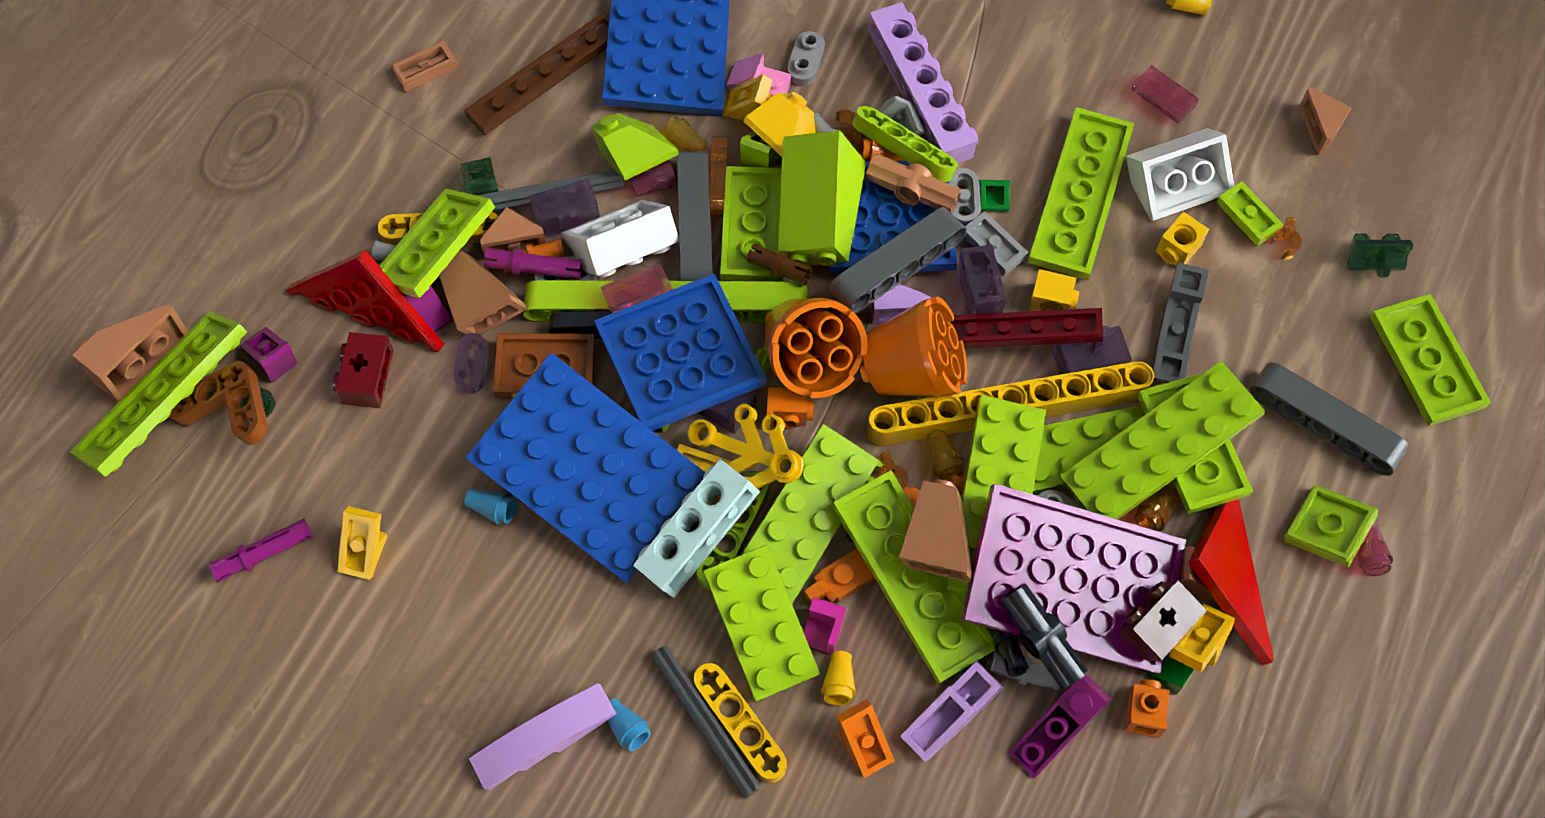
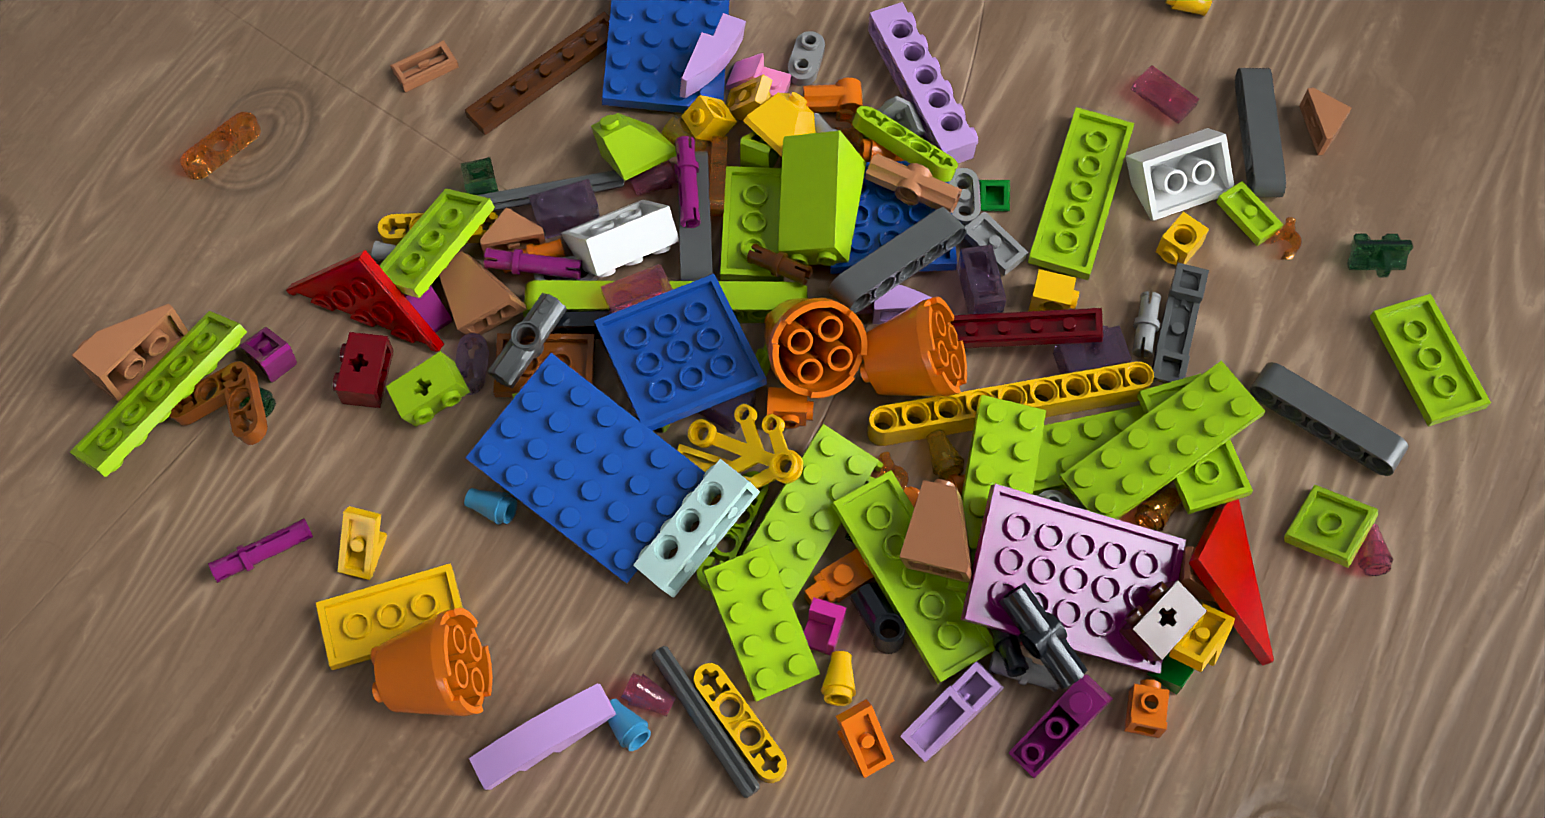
none -> clear orange beam [180,112,261,180]
none -> yellow plate [316,563,463,670]
none -> orange cone [371,608,493,716]
none -> lime brick [386,351,470,427]
none -> dark grey piece [488,293,567,389]
none -> clear pink cone [621,672,676,717]
none -> magenta pin [674,136,701,228]
none -> lavender slope [680,13,746,98]
none -> yellow brick [681,95,737,143]
none -> orange piece [803,77,863,118]
none -> black piece [850,582,905,654]
none -> light grey pin [1132,291,1161,358]
none -> dark grey beam [1235,68,1286,197]

